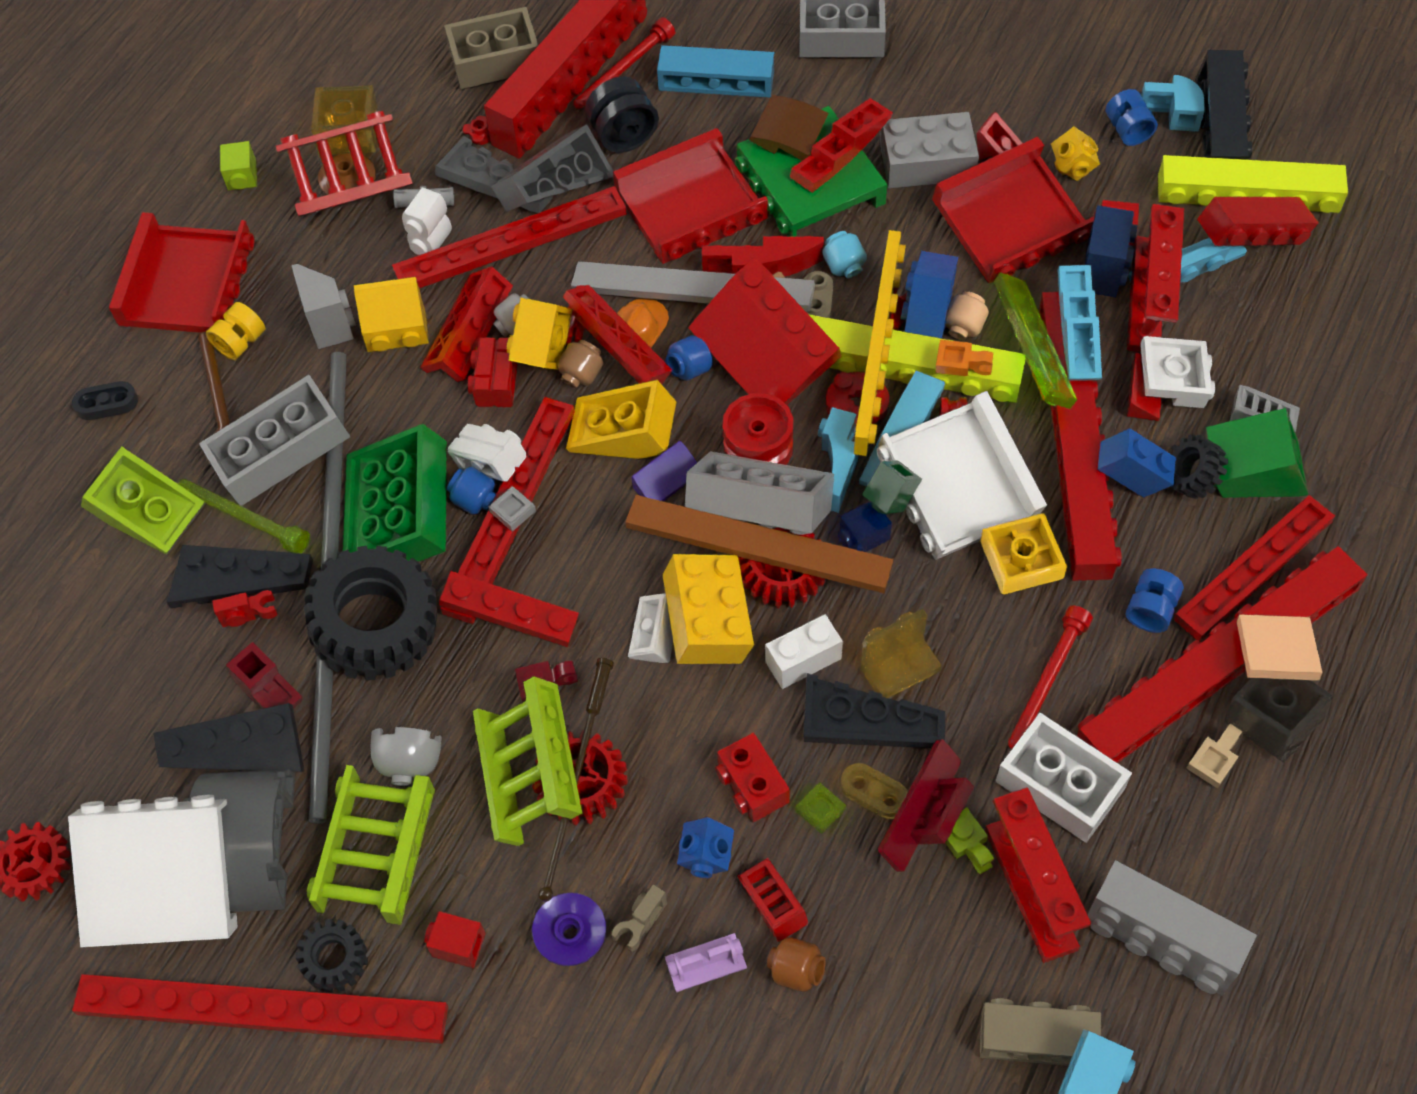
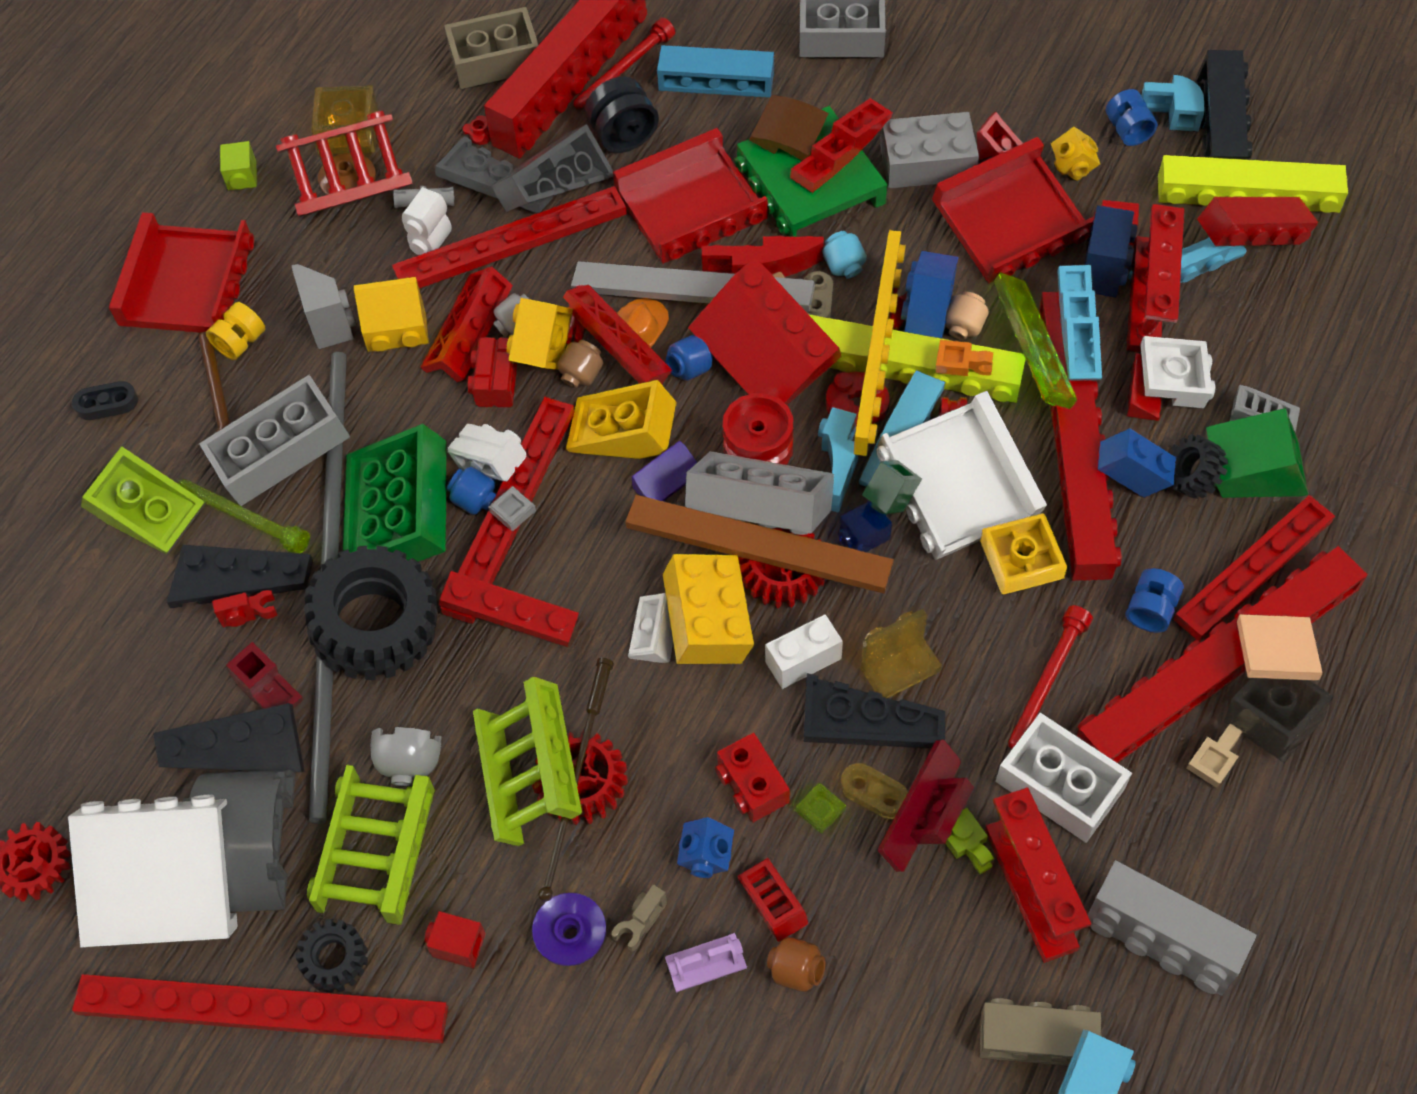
dark red plate [515,661,578,703] -> none

